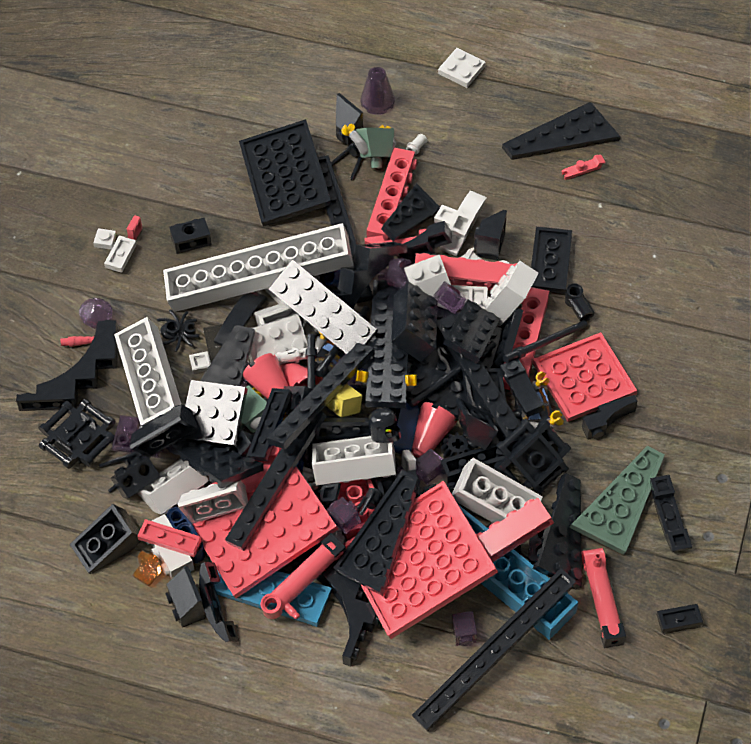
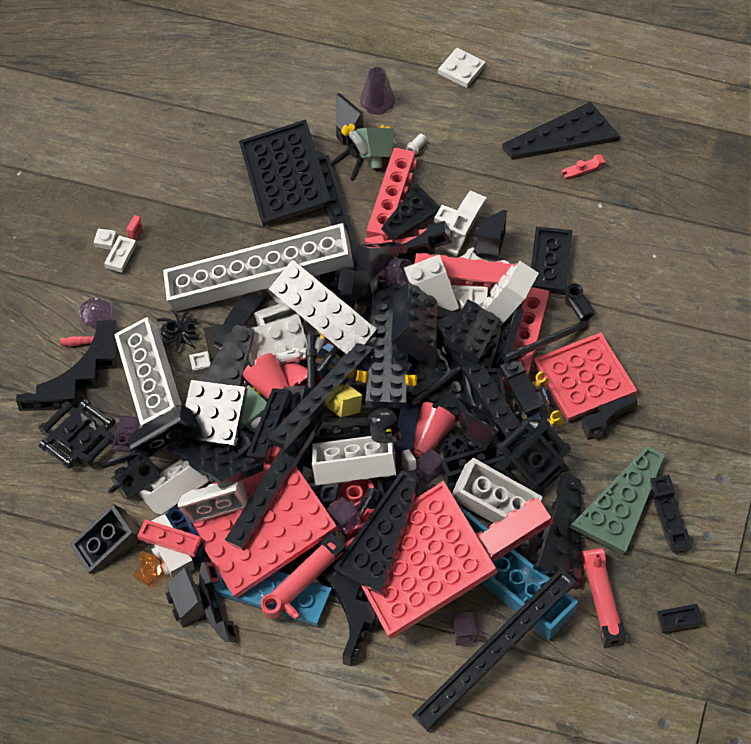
black brick [169,217,212,254] -> none
clear purple brick [433,281,466,314] -> none

